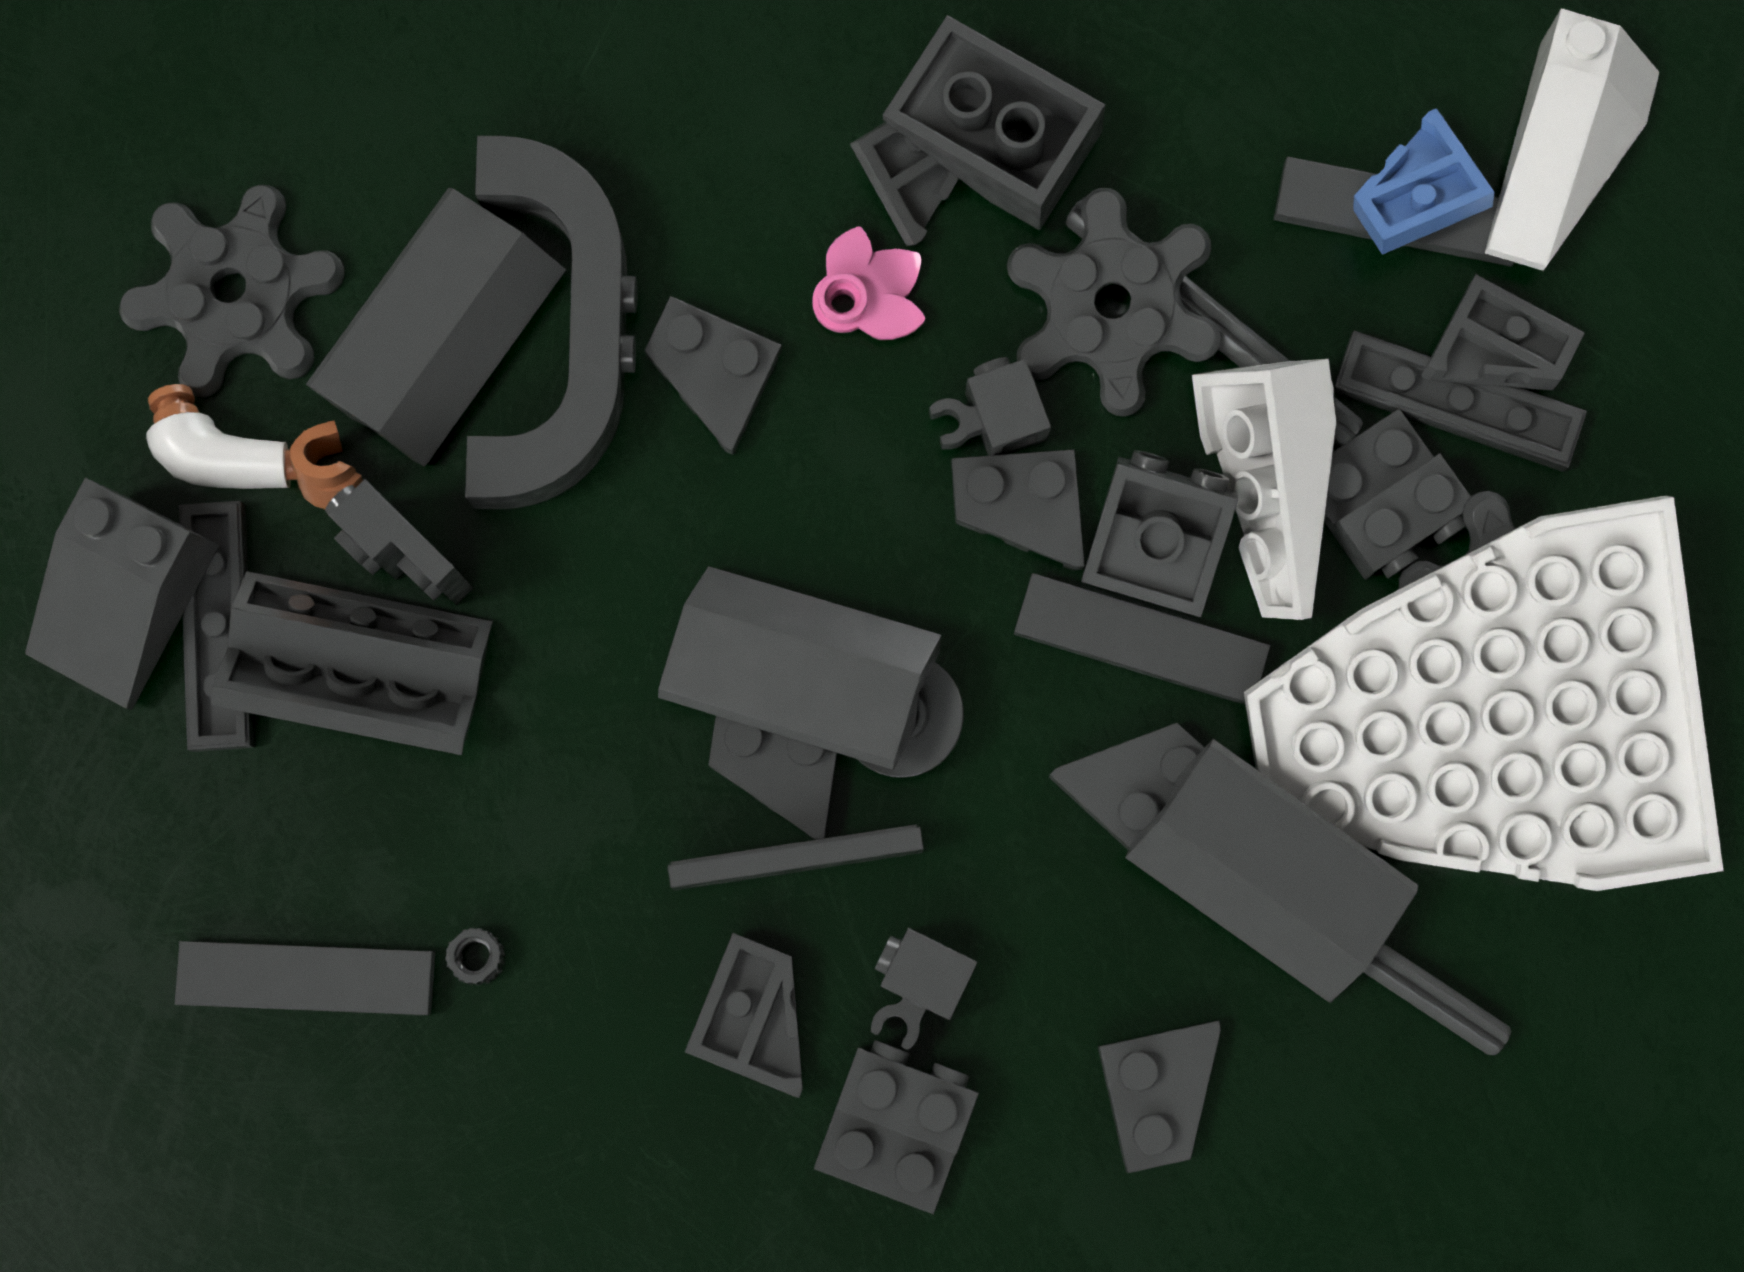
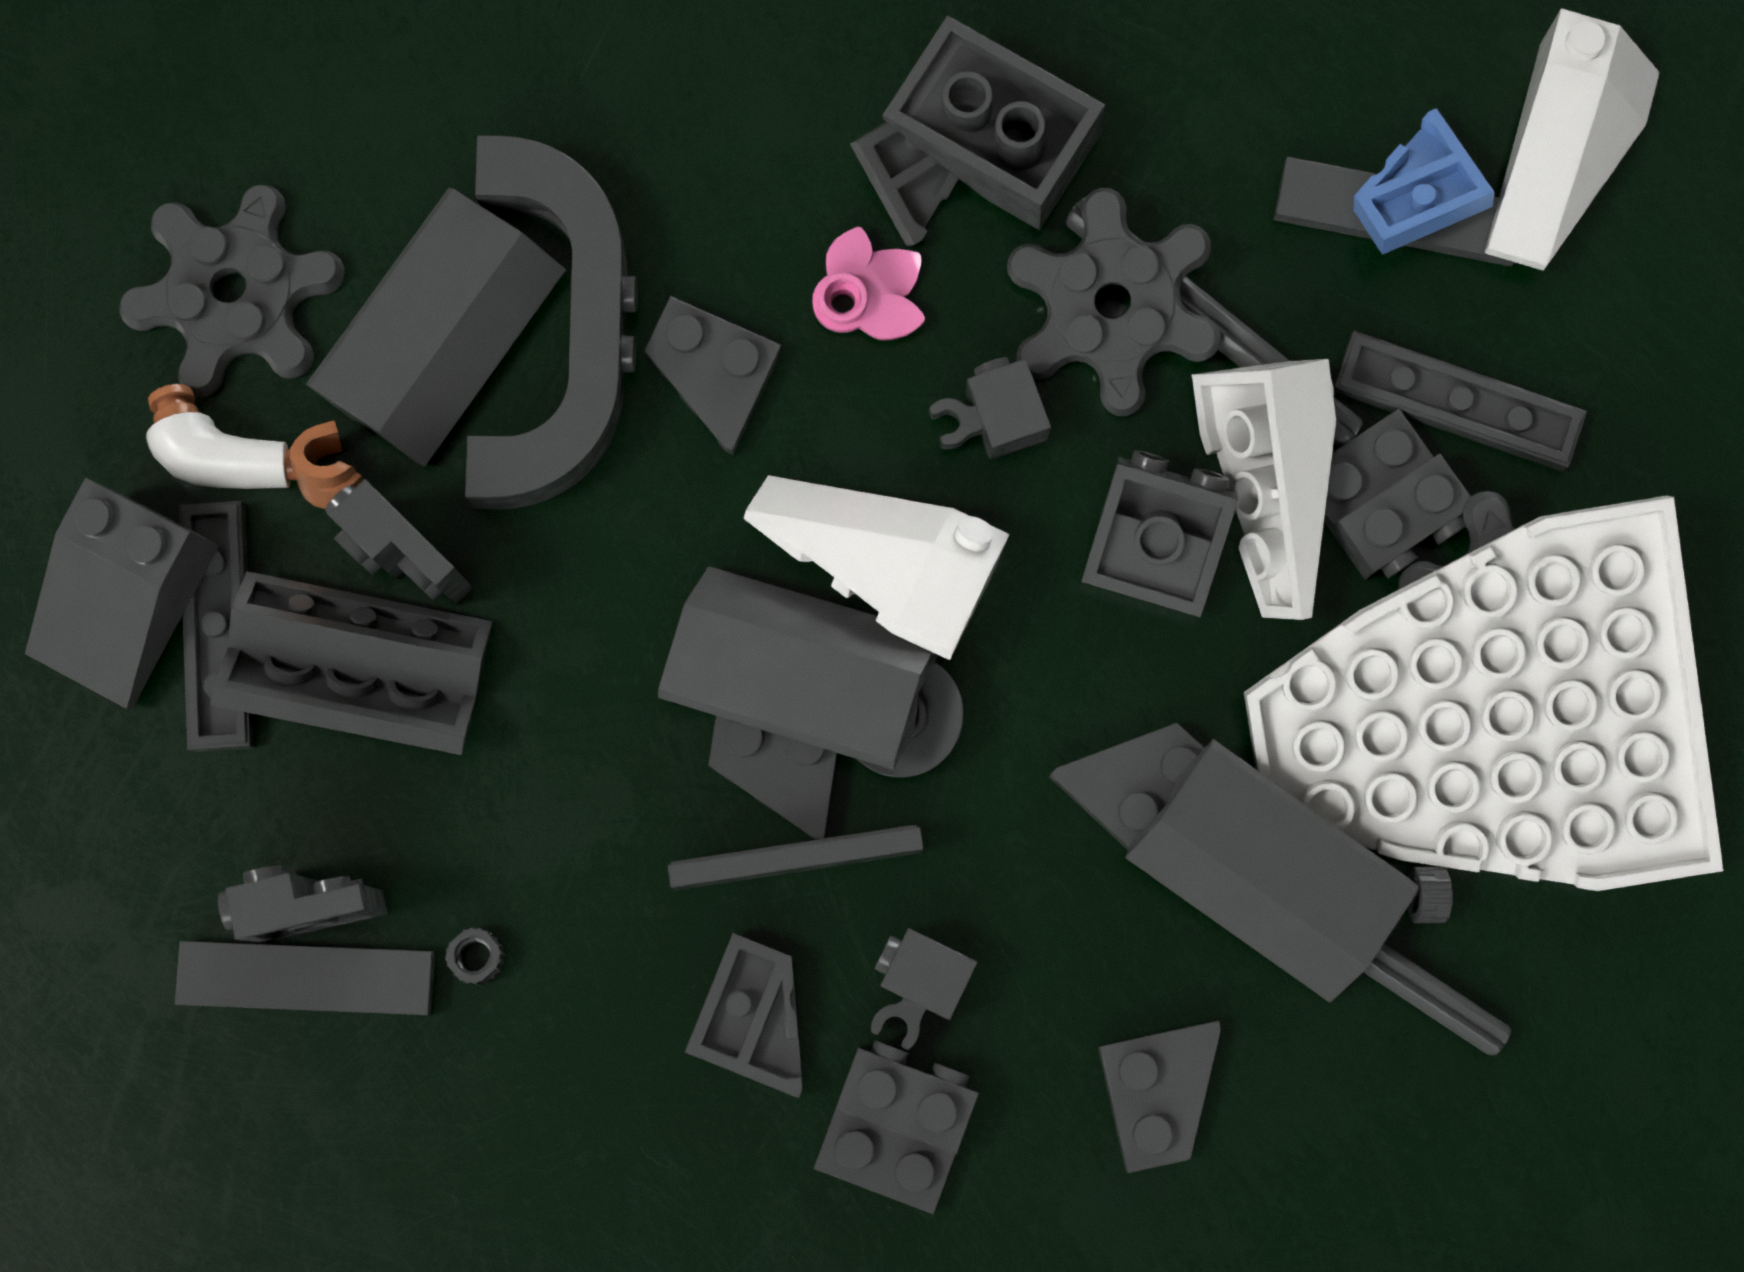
dark grey wing [951,450,1084,571] -> none
dark grey tile [1013,573,1270,705] -> none
dark grey wing [1421,275,1585,391] -> none
none -> dark grey plate [218,865,388,943]
none -> white wedge [743,475,1010,660]
none -> dark grey axle [1407,867,1453,923]

